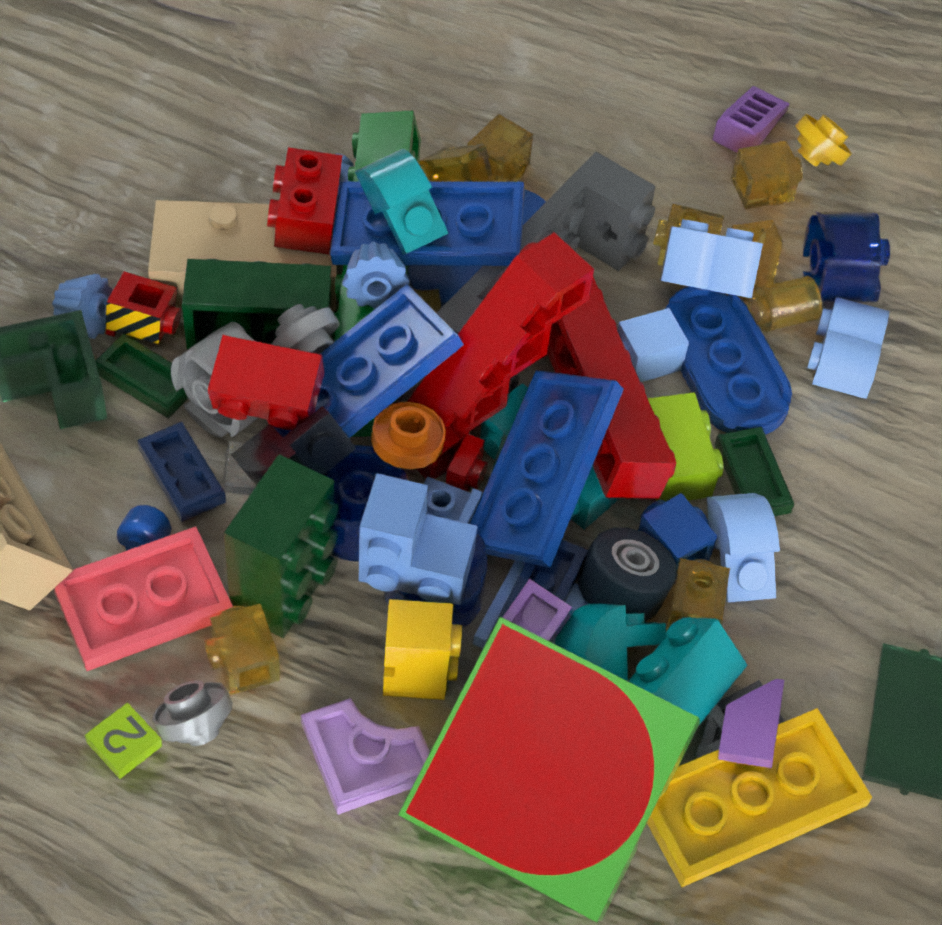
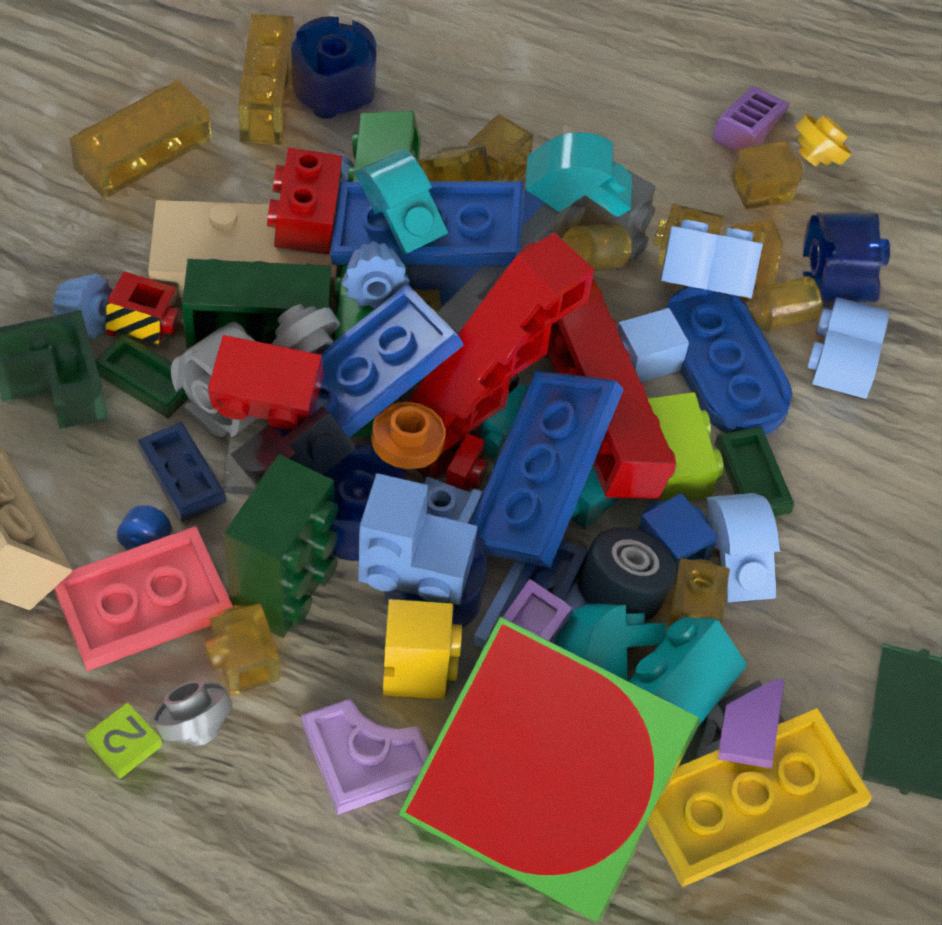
none -> clear yellow brick [69,79,211,199]
none -> clear yellow brick [238,14,294,145]
none -> clear blue brick [291,16,377,119]
none -> teal brick [526,132,632,217]
none -> clear yellow brick [562,223,631,271]

